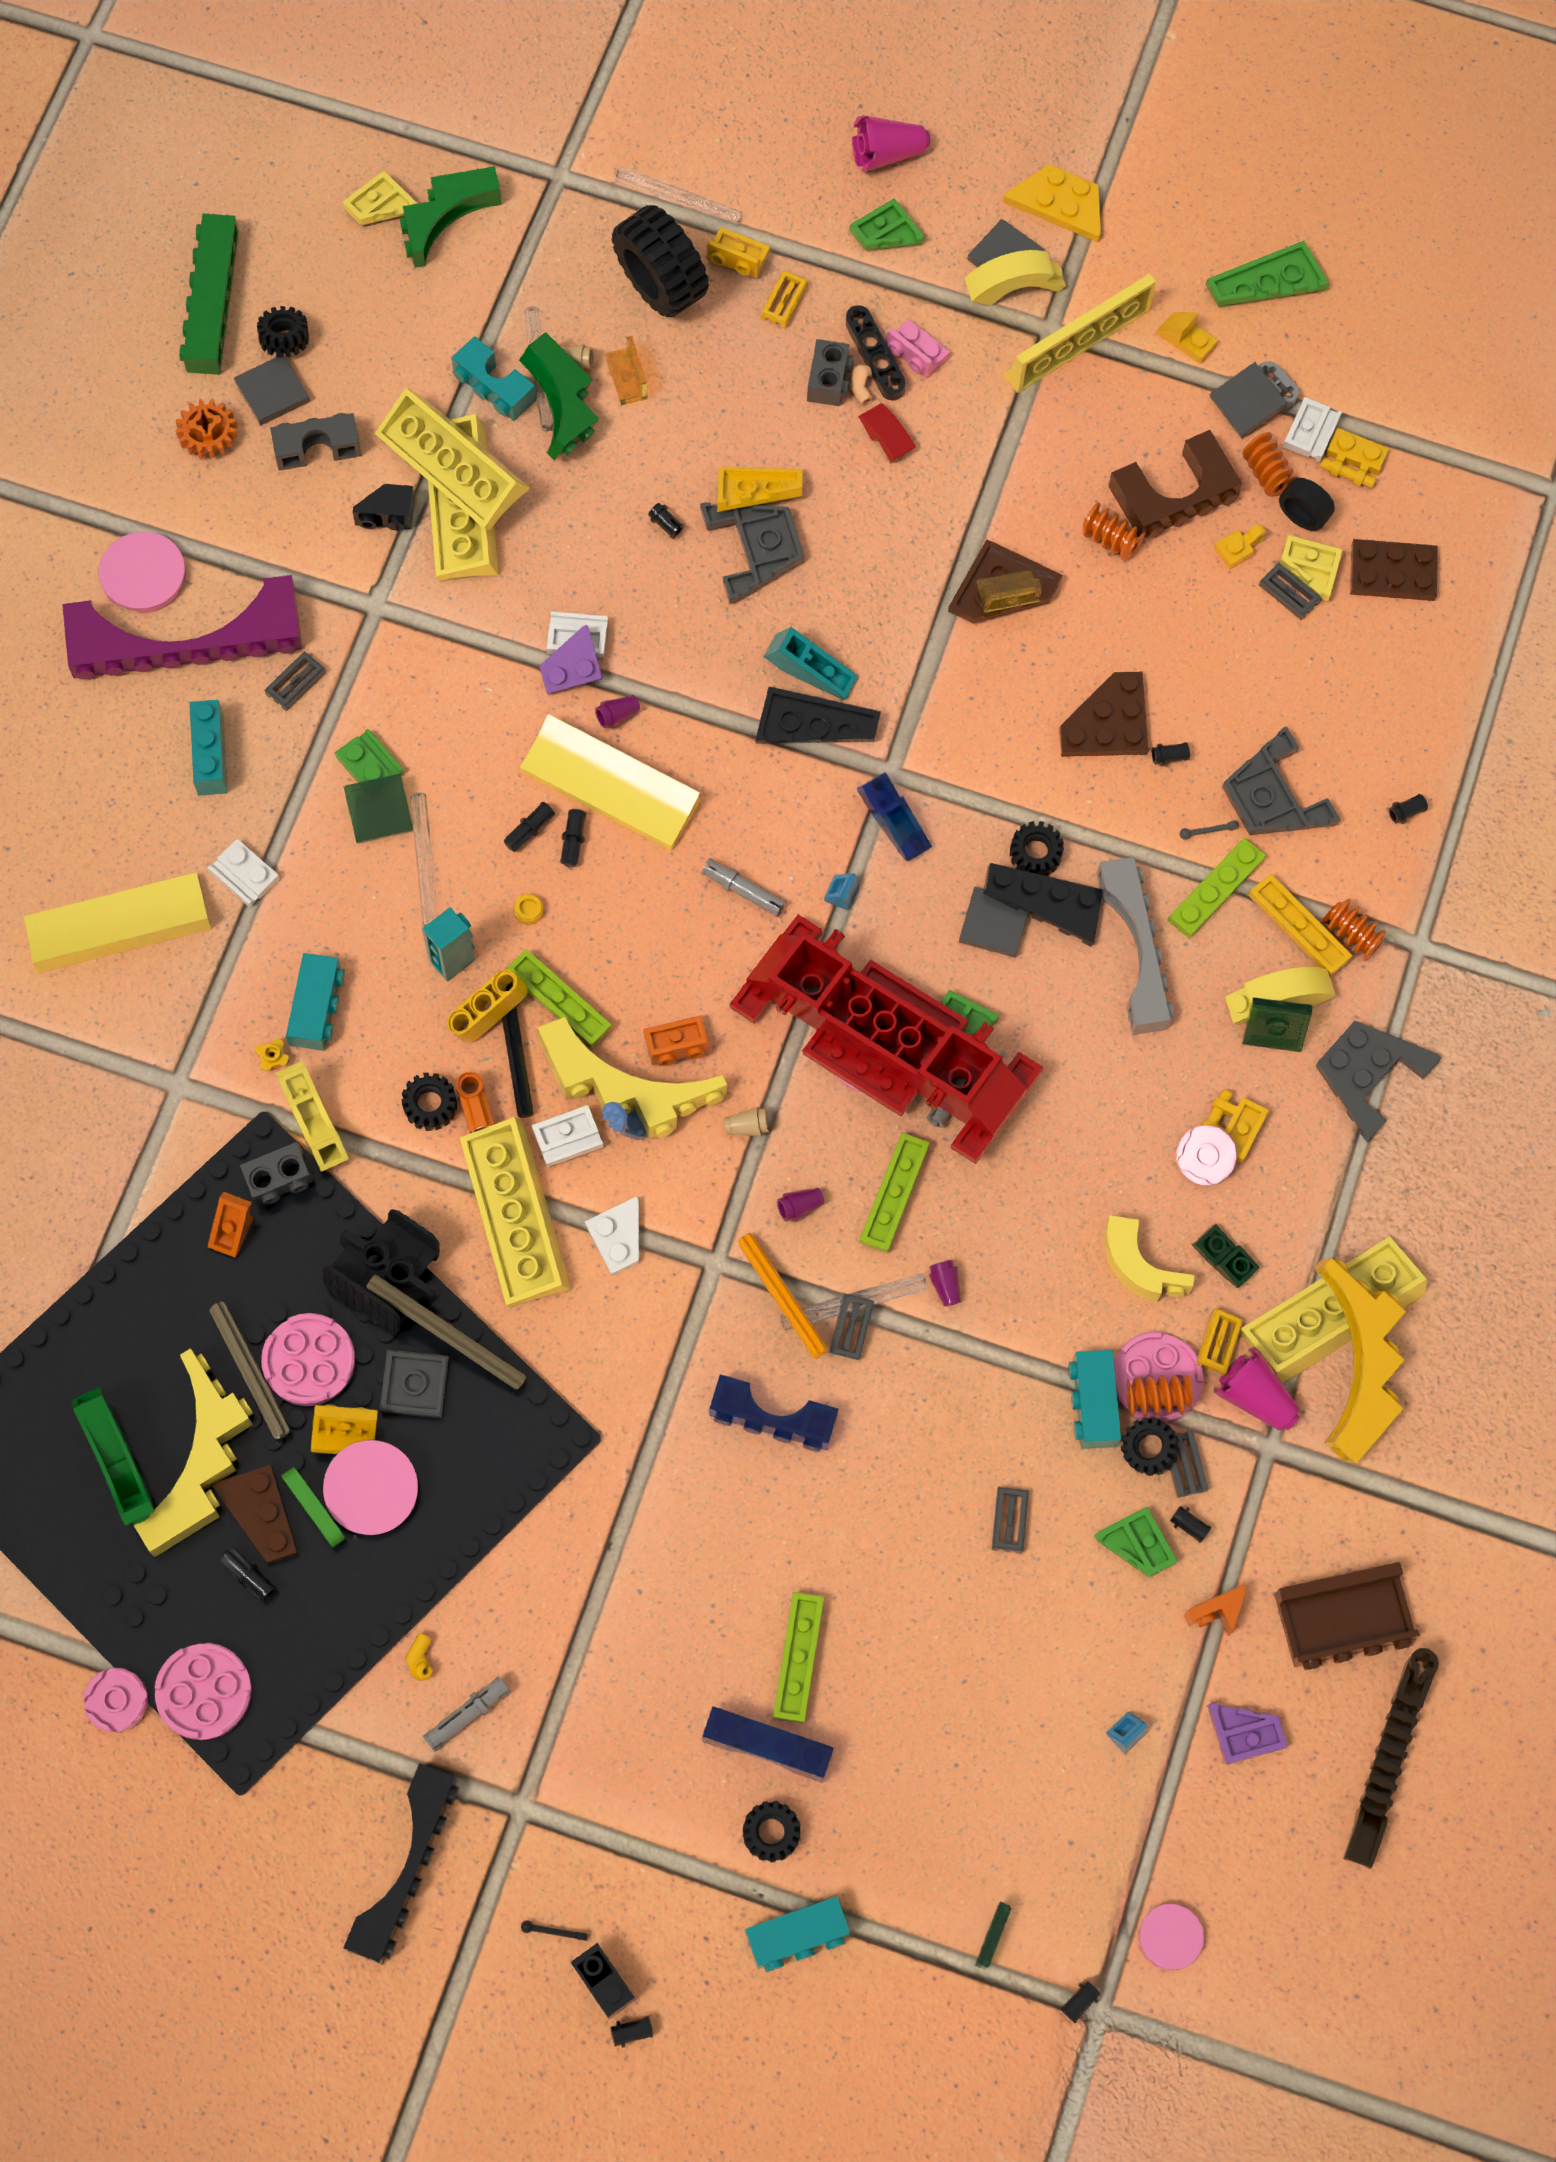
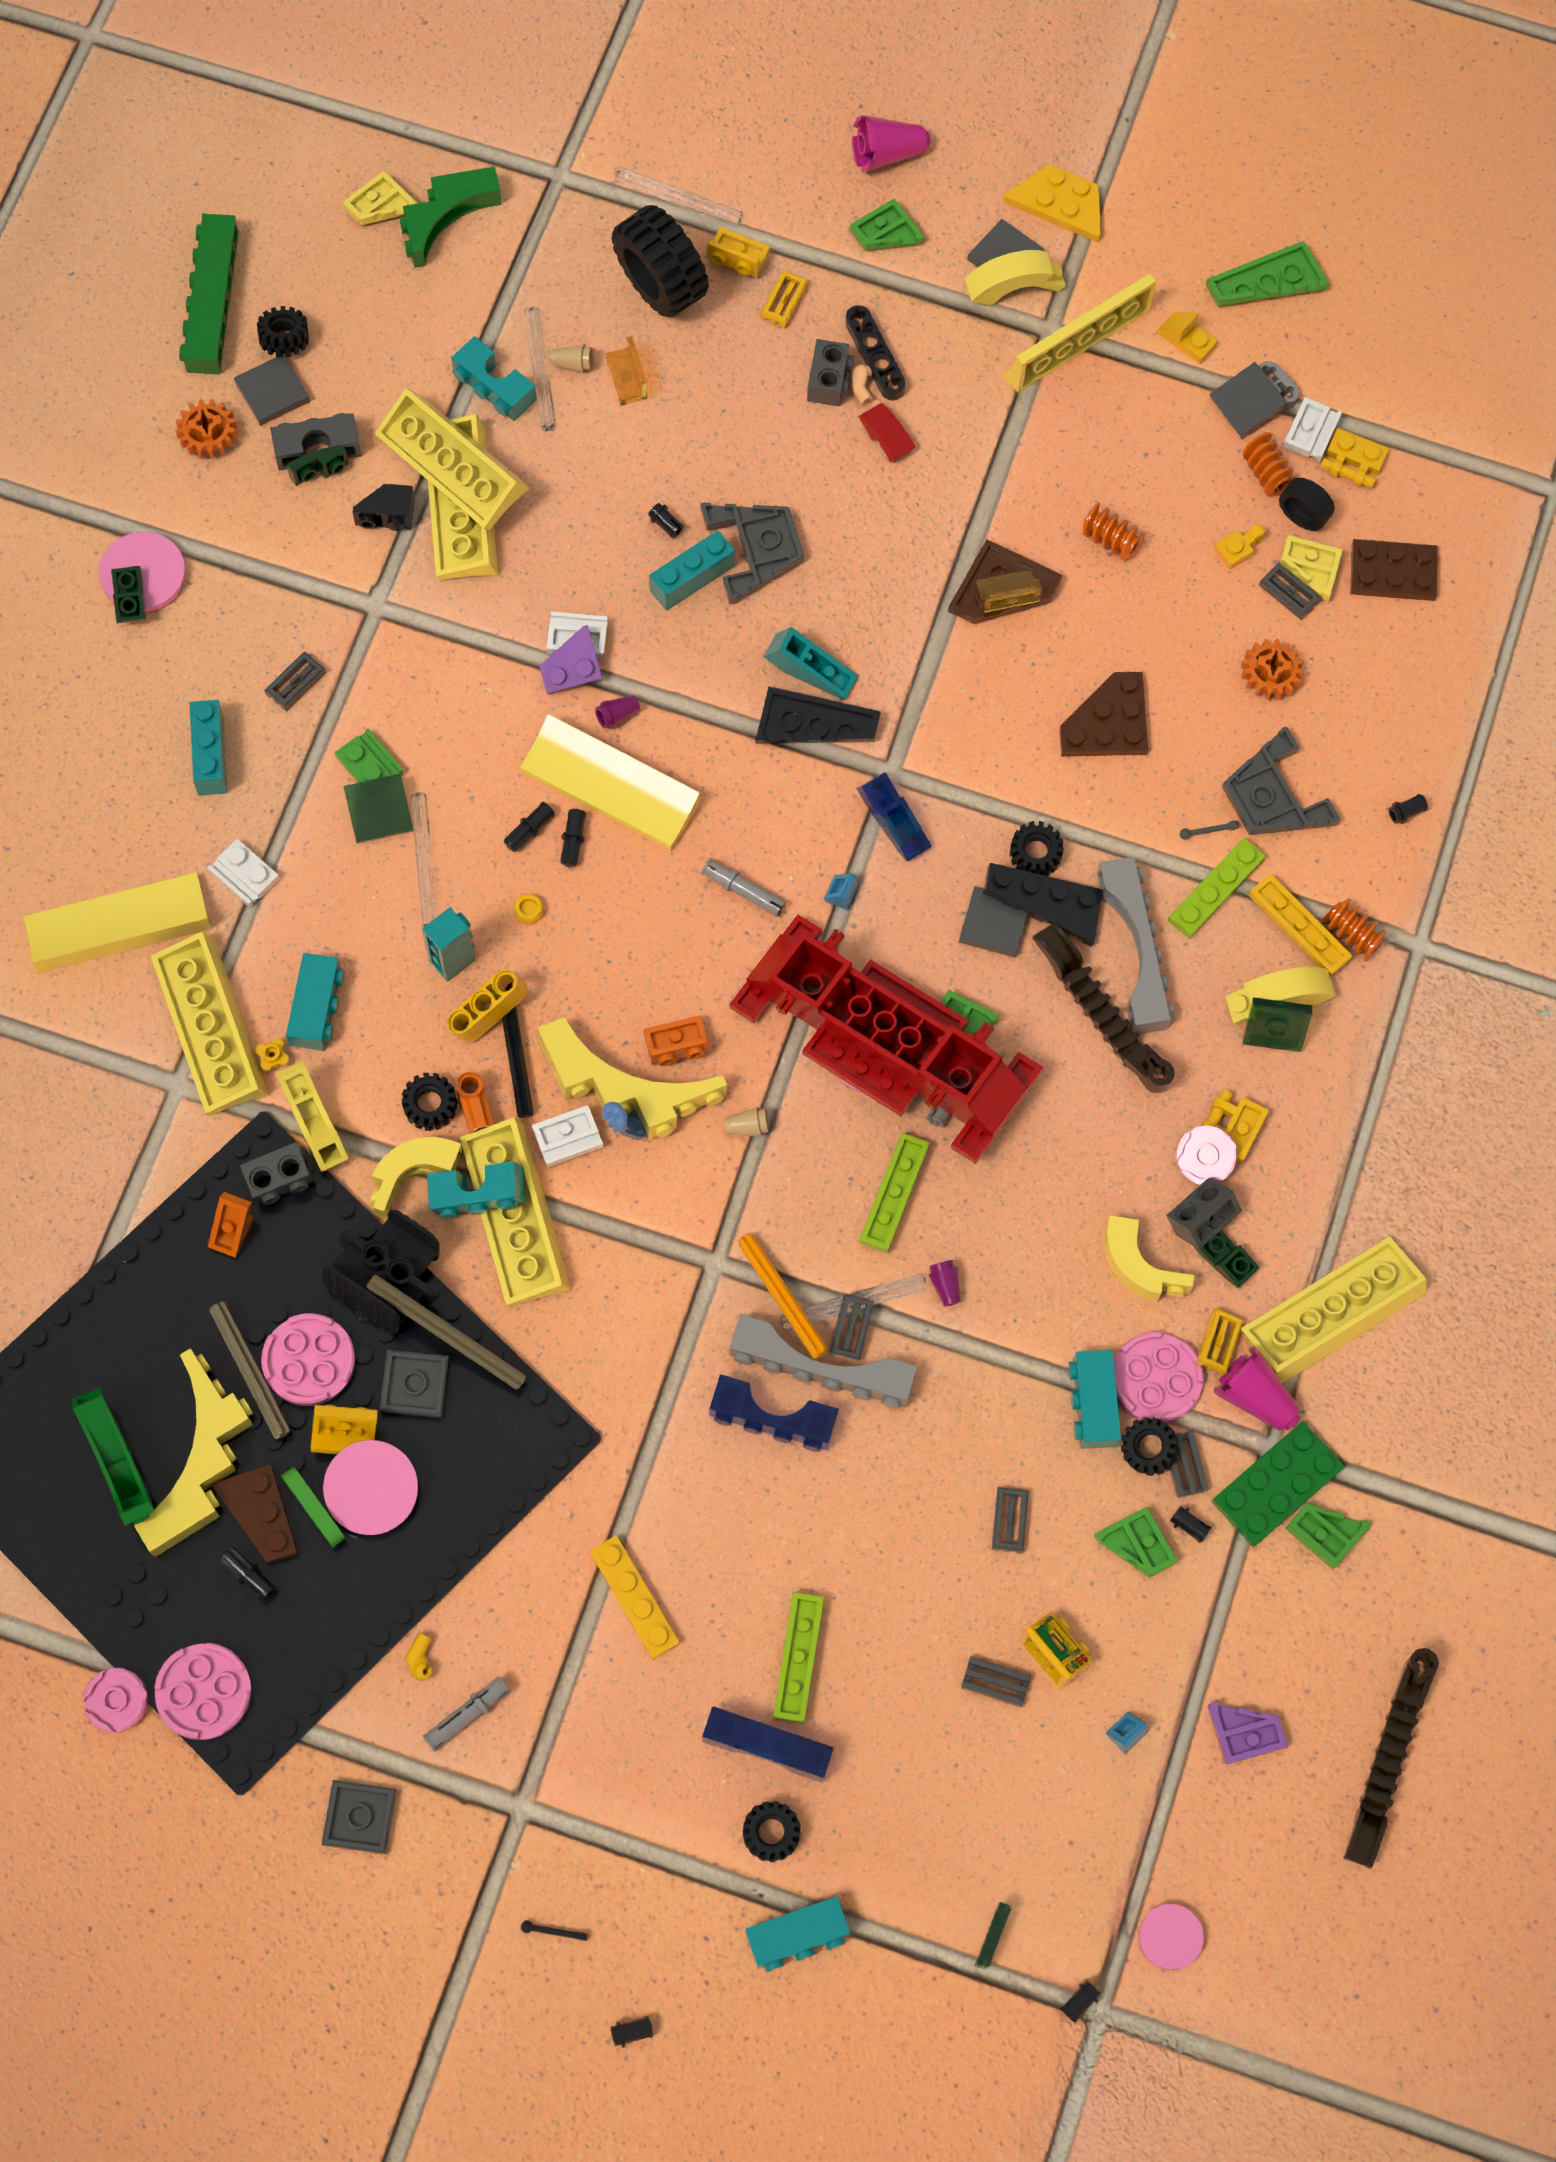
magenta arch [62,575,302,679] -> none
black arch [343,1763,460,1965] -> none
lime plate [506,949,612,1049] -> none
green arch [519,332,599,461] -> none
black slope [570,1943,635,2020] -> none
white wing [584,1196,639,1277] -> none
yellow wing [717,467,803,512] -> none
magenta cone [777,1187,824,1222] -> none
bright pink bracket [886,319,950,378] -> none
reddish brown arch [1108,430,1242,538] -> none
orange piece [1126,1375,1193,1416] -> none
black pin [1151,742,1190,767] -> none
orange slope [1183,1584,1246,1636] -> none
reddish brown panel [1274,1562,1420,1670] -> none
yellow arch [1314,1258,1406,1464] -> none
dark grey wing [1316,1021,1441,1142] -> none
none -> dark green slope [111,566,146,624]
none -> light yellow arch [151,931,270,1116]
none -> dark green slope [287,446,349,486]
none -> dark grey tile [321,1780,397,1855]
none -> light yellow arch [370,1137,463,1220]
none -> teal arch [427,1161,526,1219]
none -> yellow plate [589,1535,680,1661]
none -> teal brick [649,530,735,611]
none -> light grey arch [729,1314,918,1409]
none -> dark grey tile [961,1657,1031,1708]
none -> yellow slope [1020,1612,1092,1690]
none -> dark brown piece [1032,922,1175,1093]
none -> dark grey brick [1166,1177,1242,1250]
none -> green plate [1211,1421,1345,1548]
none -> orange gear [1241,639,1304,700]
none -> bright green wing [1285,1503,1372,1569]

